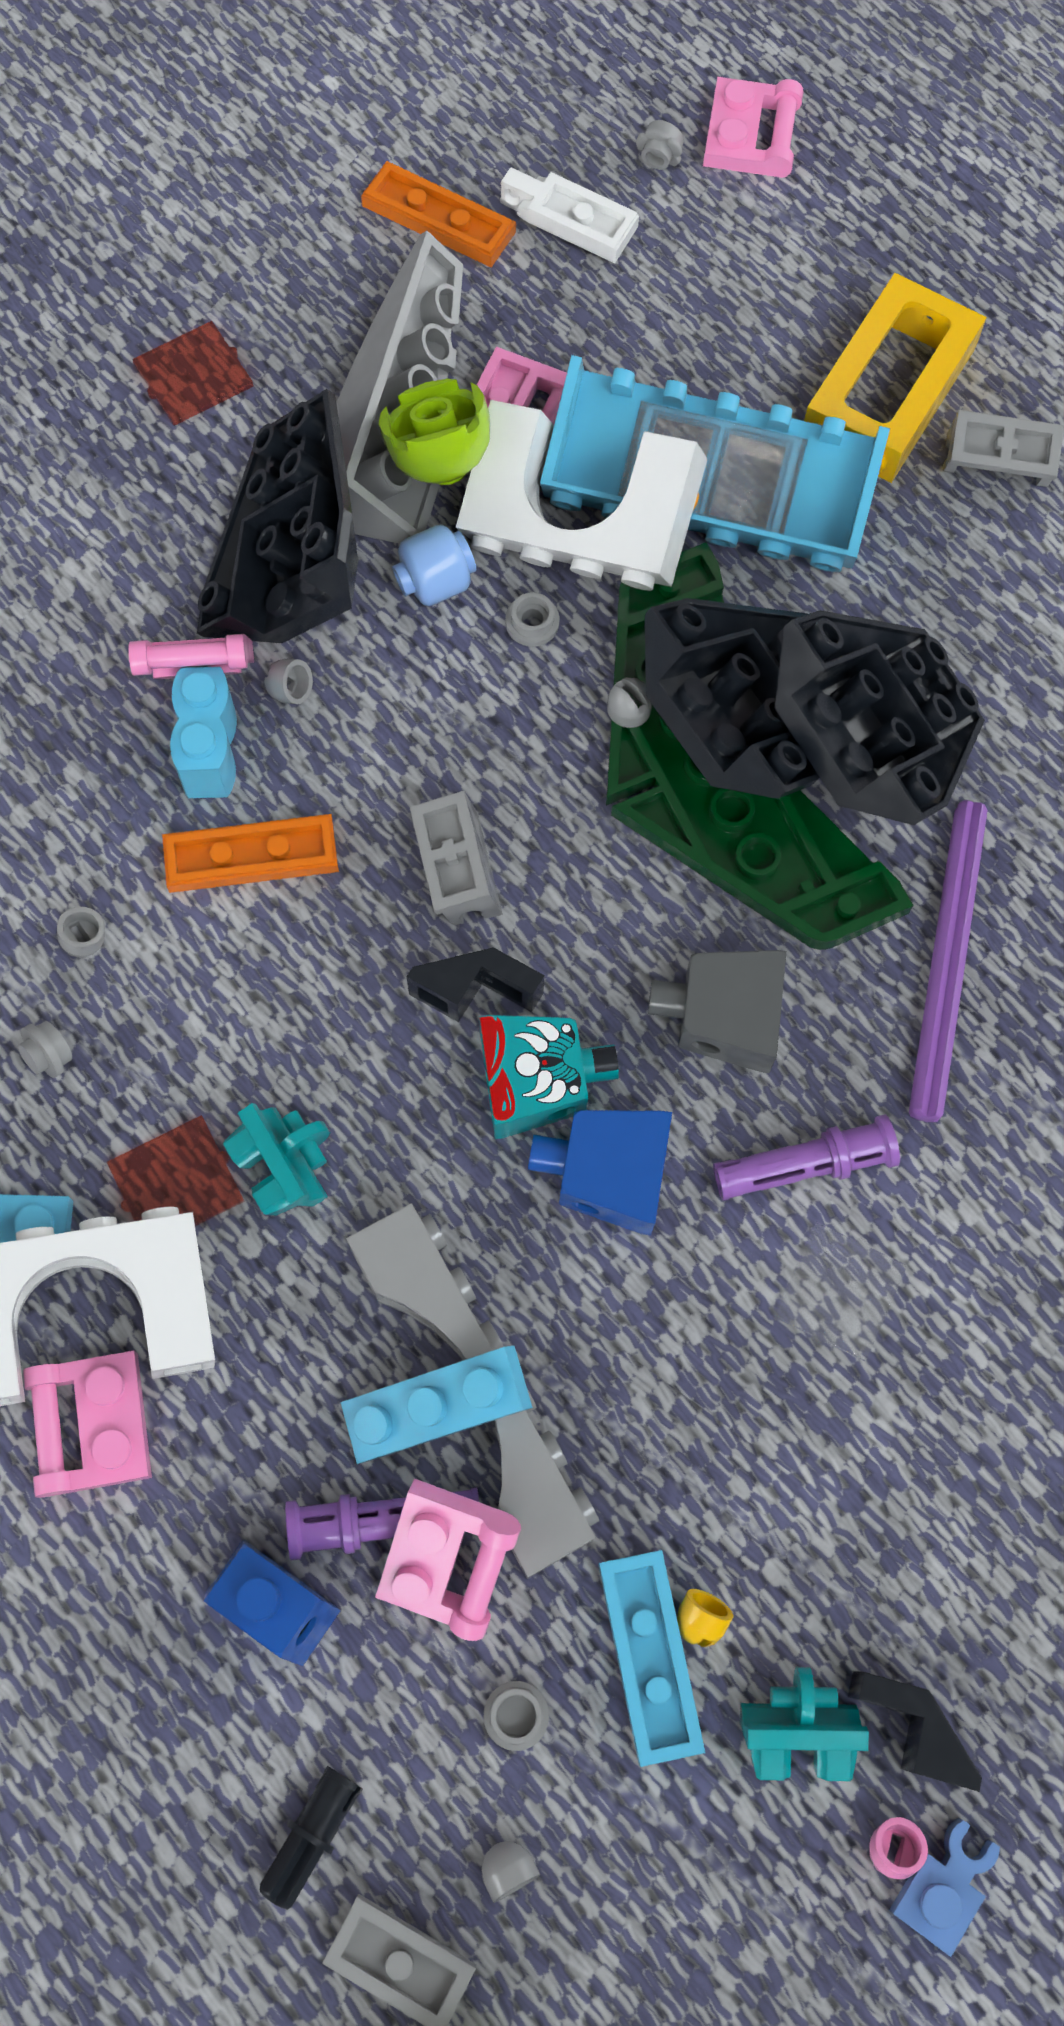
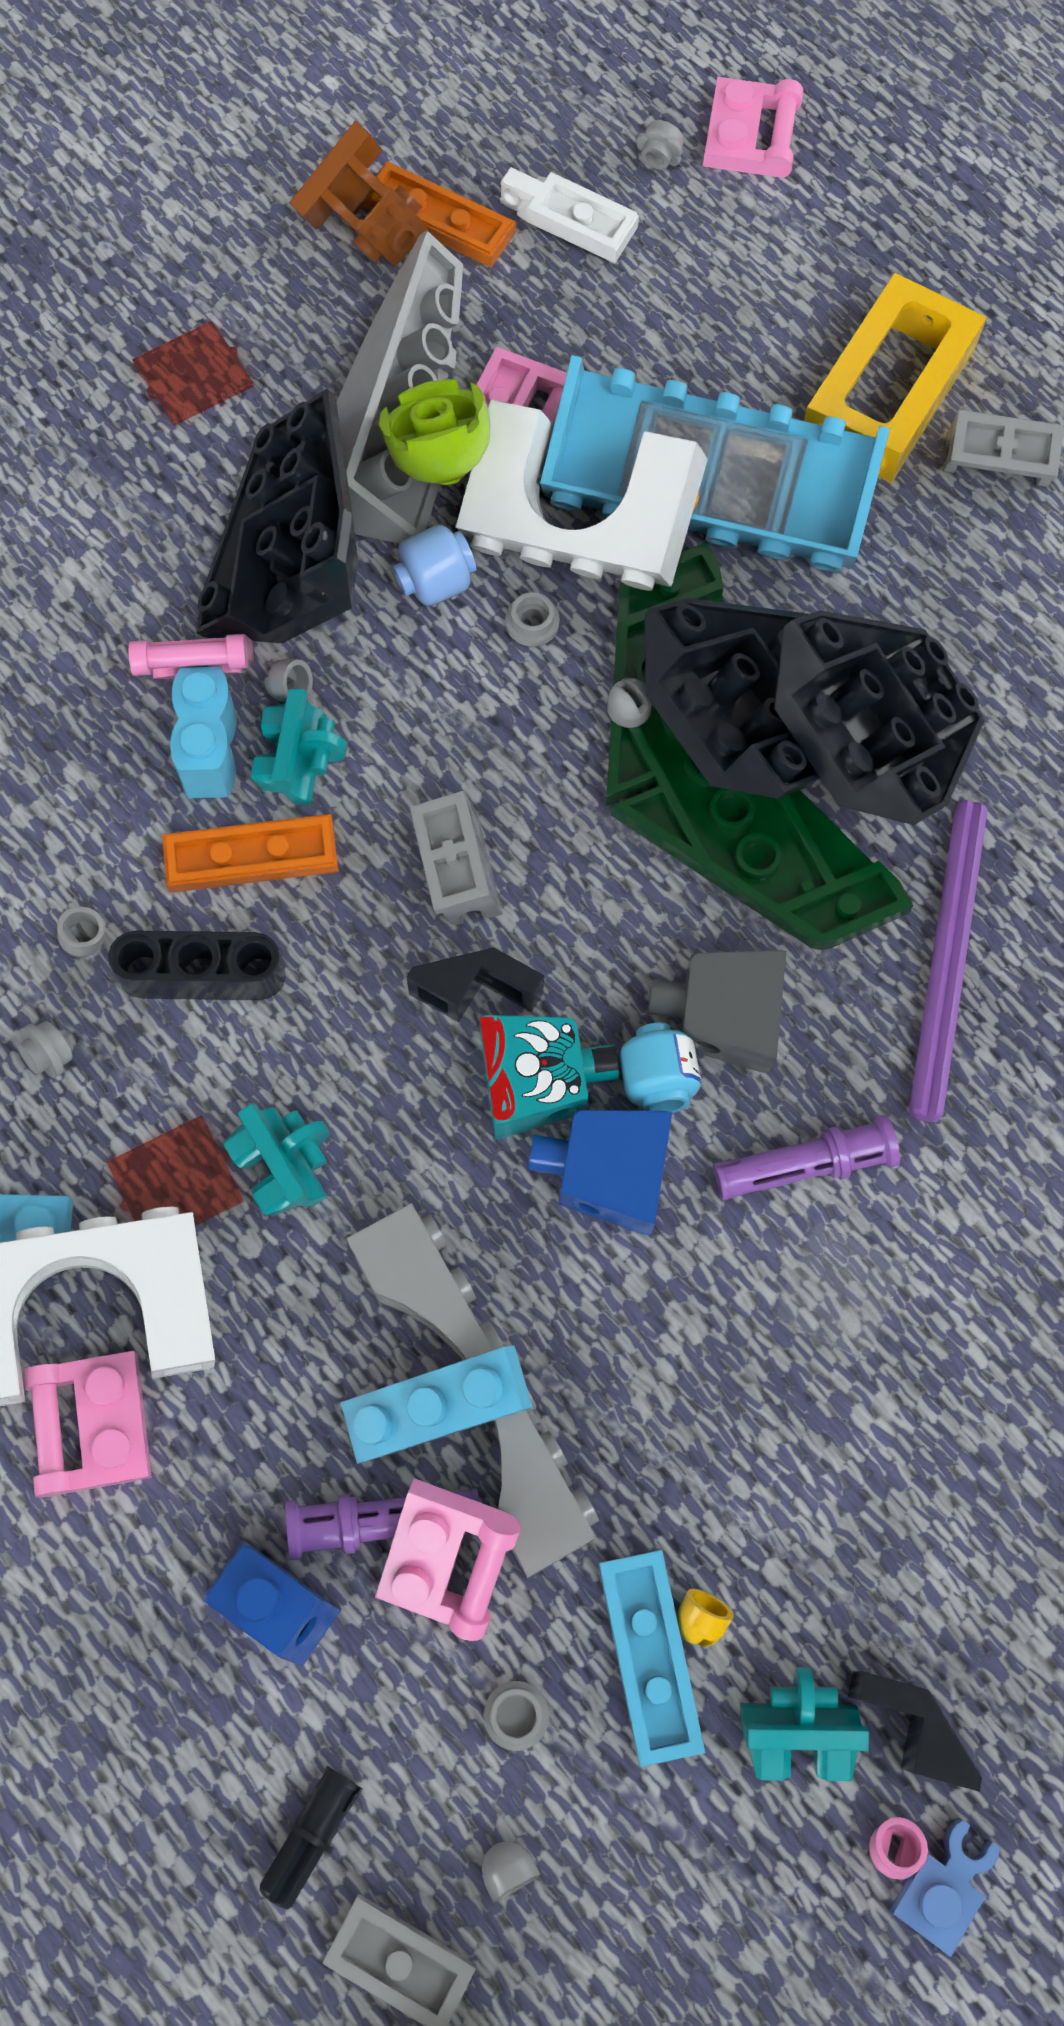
none -> black beam [108,930,286,1000]
none -> teal hips [251,688,347,805]
none -> dark orange tile [289,120,428,267]
none -> medium azure head [619,1023,701,1113]

